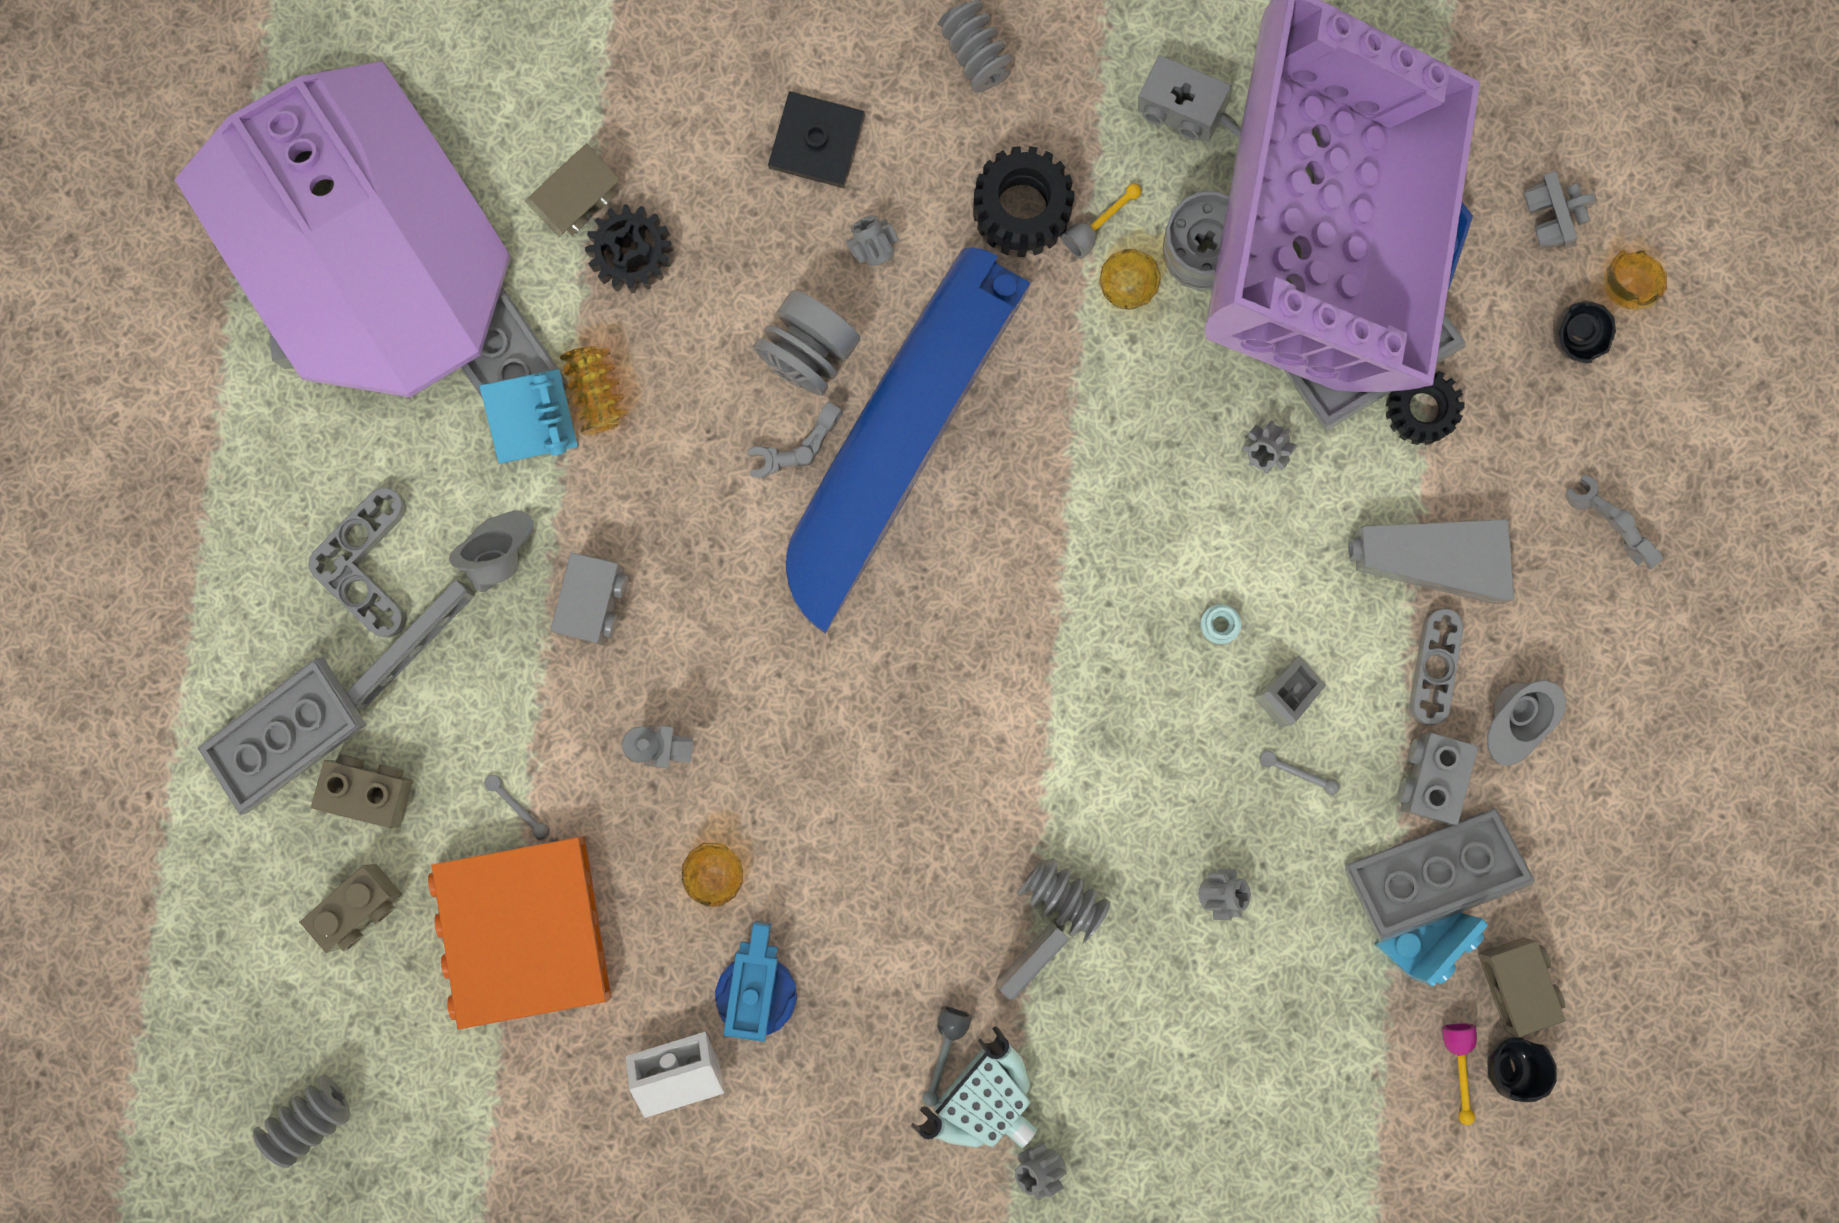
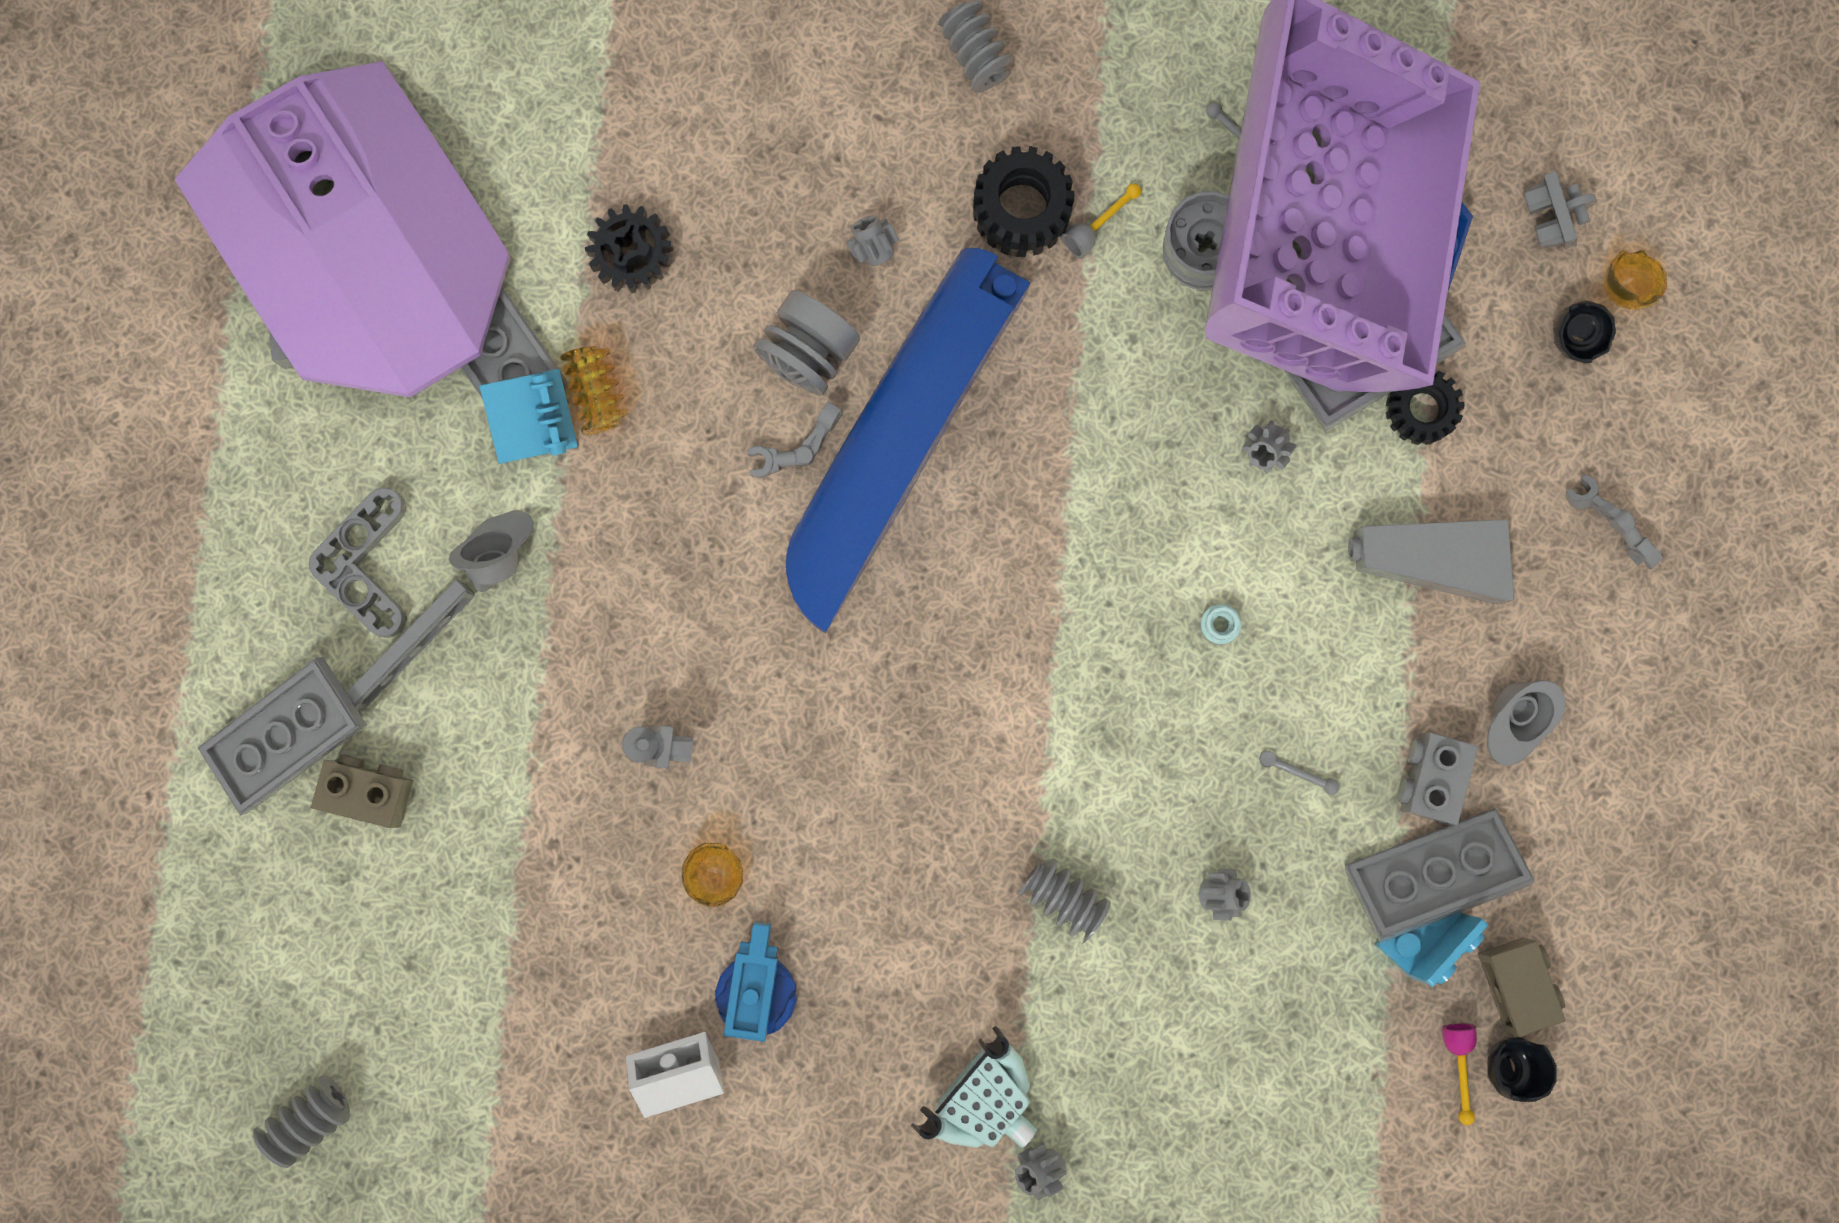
dark tan brick [299,864,402,953] -> none
orange panel [428,836,612,1030] -> none
light grey hinge [484,775,549,840] -> none
dark tan brick [525,143,620,237] -> none
light grey brick [550,552,628,646] -> none
black plate [768,91,865,188] -> none
hinge [922,1006,972,1107] -> none
light grey tile [996,922,1068,1000] -> none
clear yellow hair [1099,249,1161,310] -> none
light grey brick [1138,55,1232,142] -> none
light grey slope [1253,656,1326,727] -> none
light grey beam [1409,609,1463,725] -> none

